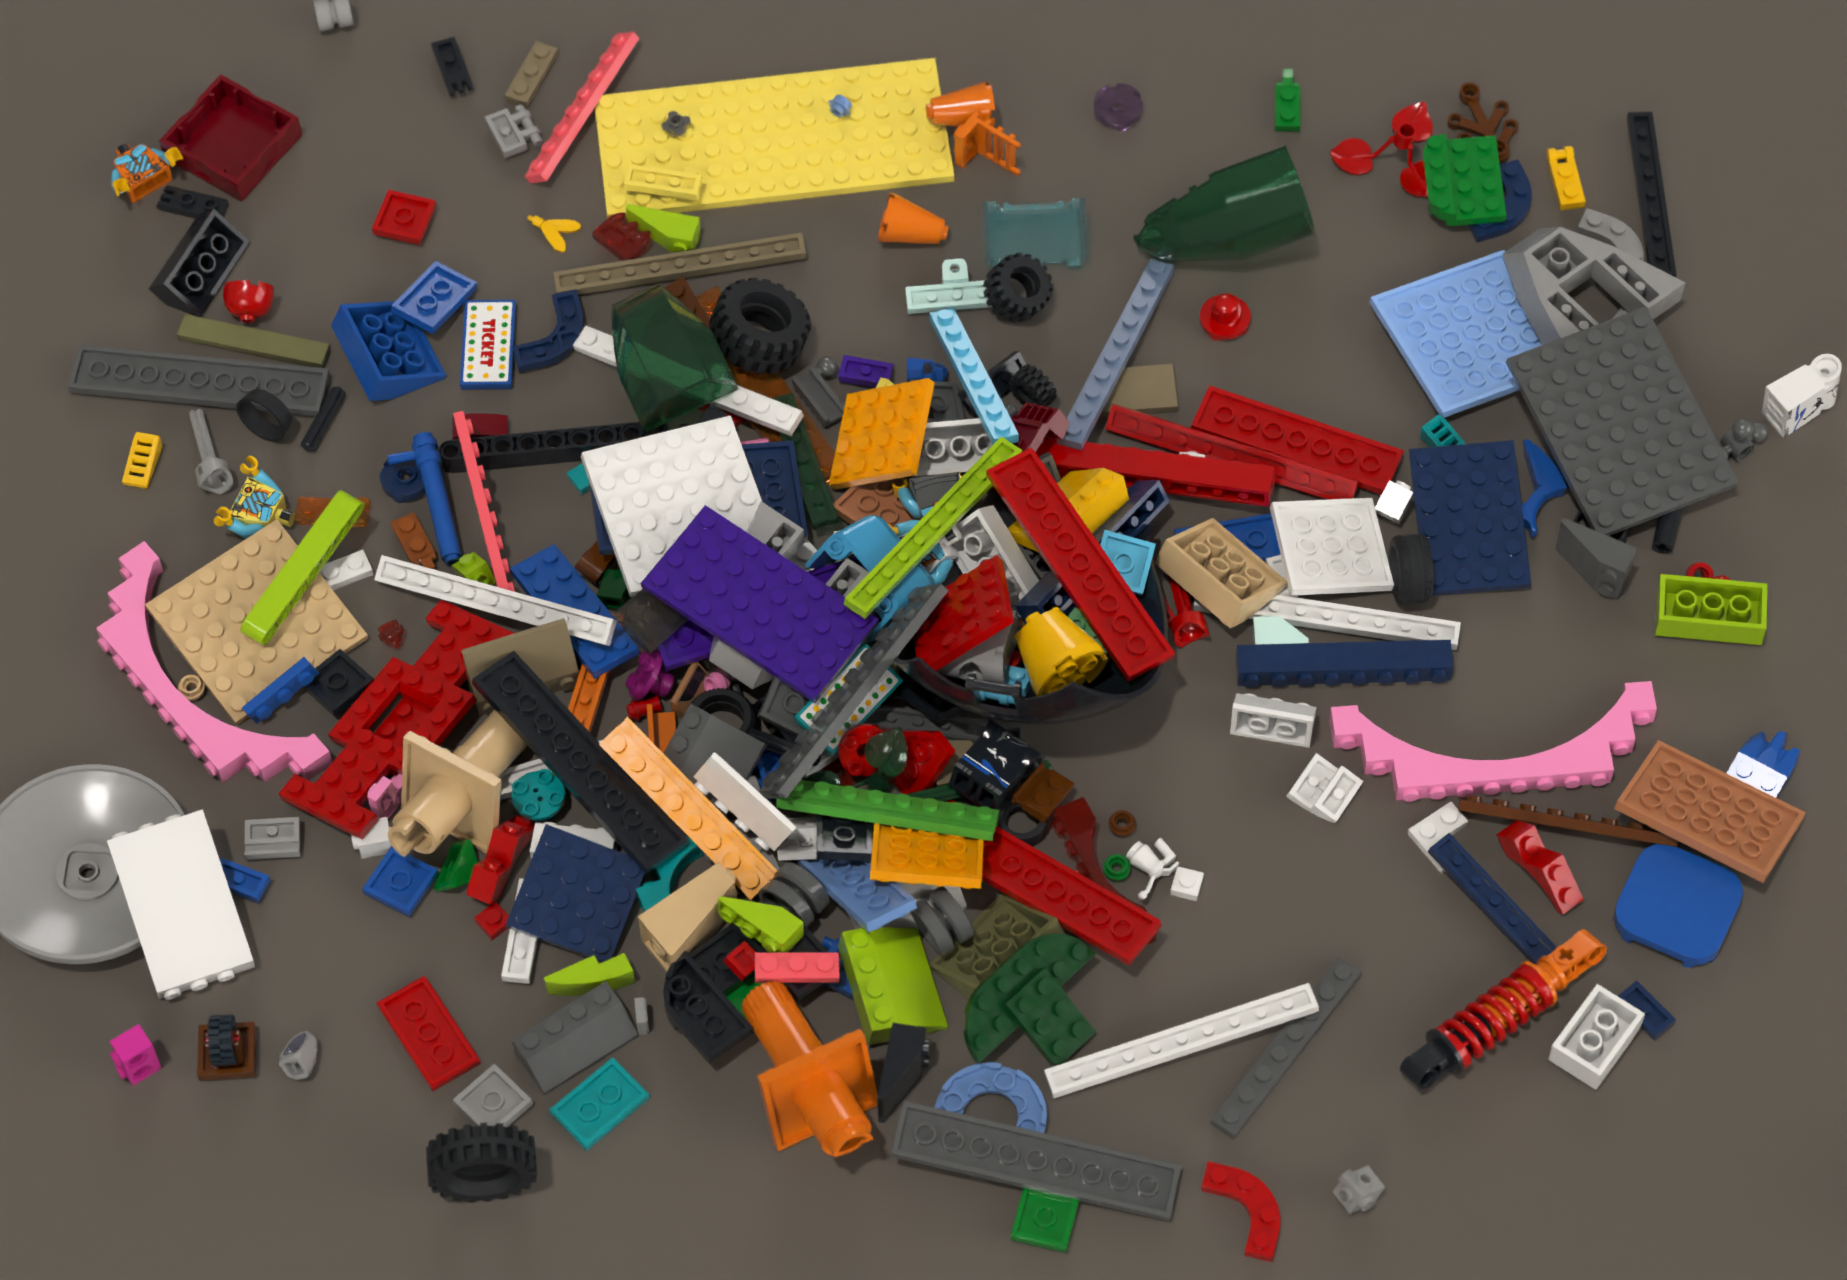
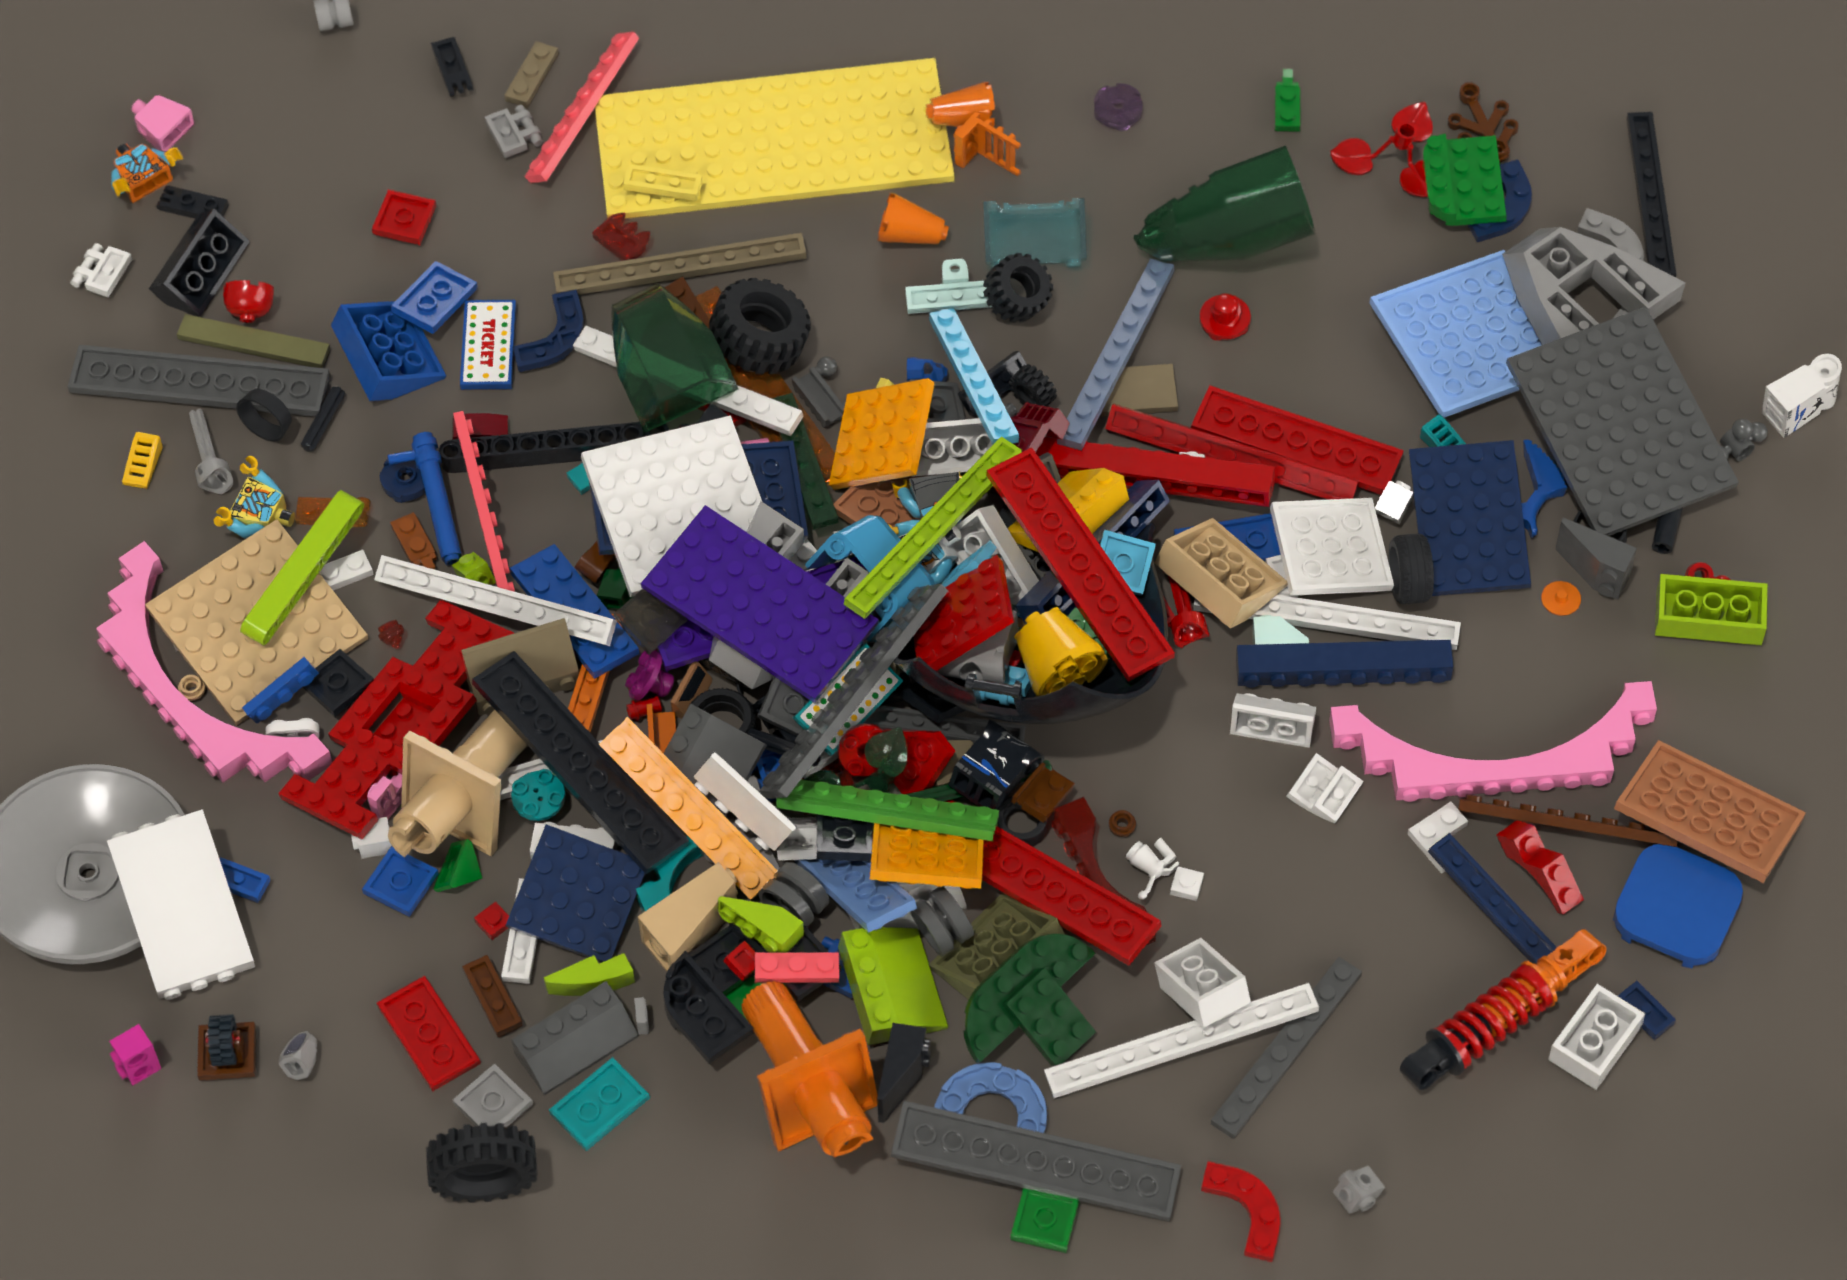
dark red tile [159,74,302,202] -> none
light grey plate [244,817,301,860] -> none
red arch [466,815,535,905] -> none
yellow piece [527,215,581,253] -> none
lime slope [626,204,701,253] -> none
dark grey plate [662,111,691,137] -> none
bright pink plate [704,672,732,691] -> none
medium blue plate [829,95,852,117] -> none
dark purple plate [838,355,894,388] -> none
green plate [1103,854,1131,881] -> none
yellow plate [1546,146,1586,210] -> none
blue plate [1727,731,1800,798] -> none
none -> white plate [70,243,132,298]
none -> bright pink torso [132,95,194,152]
none -> white plate [265,718,320,738]
none -> reddish brown plate [462,955,523,1038]
none -> medium azure plate [942,540,997,587]
none -> white brick [1154,938,1251,1027]
none -> orange piece [1541,581,1581,616]

